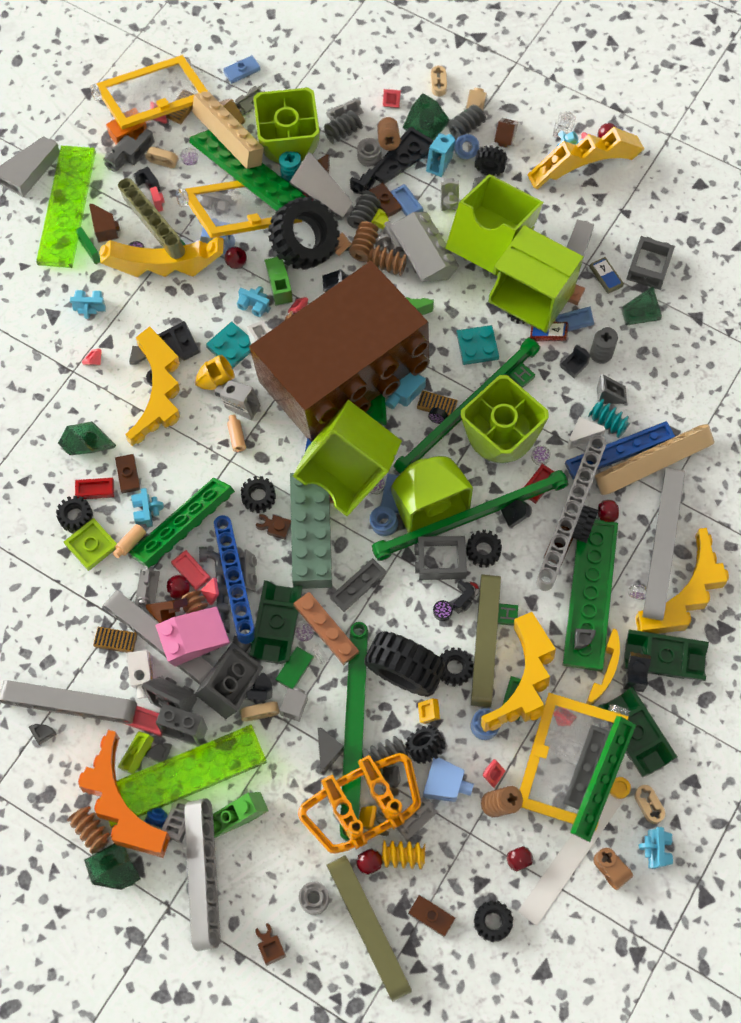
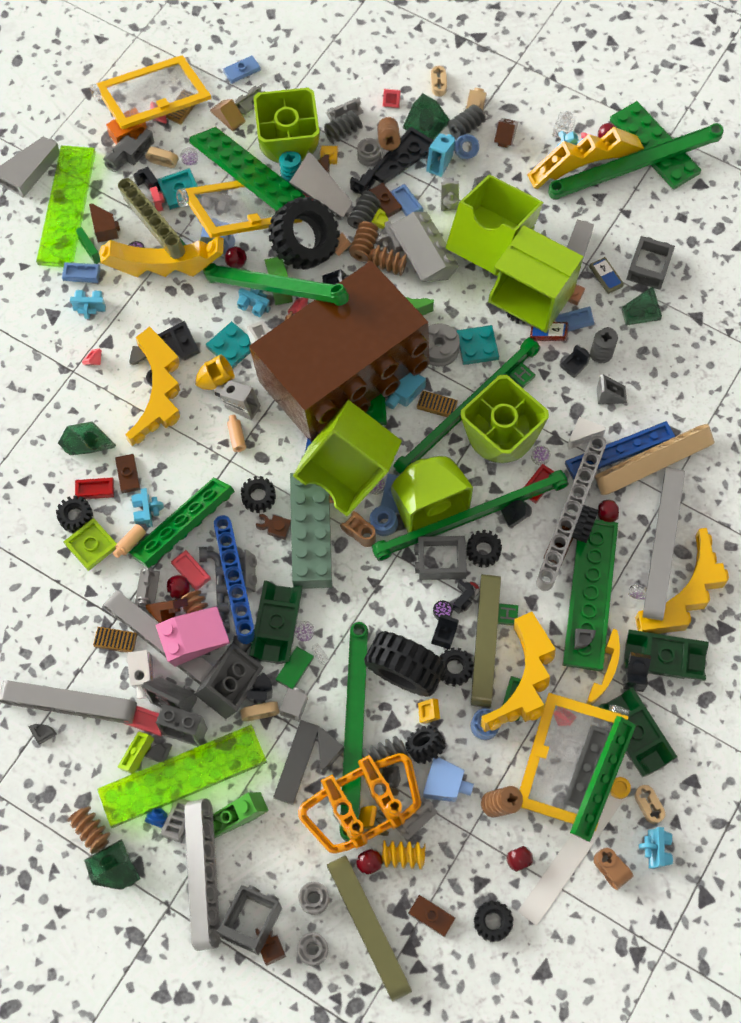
orange arch [78,730,170,858] -> none
tan brick [192,91,264,169] -> none
coral slope [201,578,219,605] -> none
nougat plate [294,592,359,665] -> none
dark grey plate [330,558,386,612] -> none
black tile [428,408,448,424] -> none
black tyre [474,145,507,176] -> none
coral slope [483,759,505,788] -> none
teal piece [588,399,630,438] -> none
none -> medium blue plate [62,262,101,283]
none -> teal plate [157,168,202,210]
none -> green piece [203,263,349,306]
none -> dark grey window [217,885,283,956]
none -> dark grey tile [273,720,320,805]
none -> light grey wheel [297,933,328,966]
none -> yellow plate [320,146,338,164]
none -> medium nougat piece [340,511,376,547]
none -> light grey wheel [429,323,460,367]
none -> black bracket [431,614,459,650]
none -> green piece [548,123,724,200]
none -> green plate [610,101,701,190]

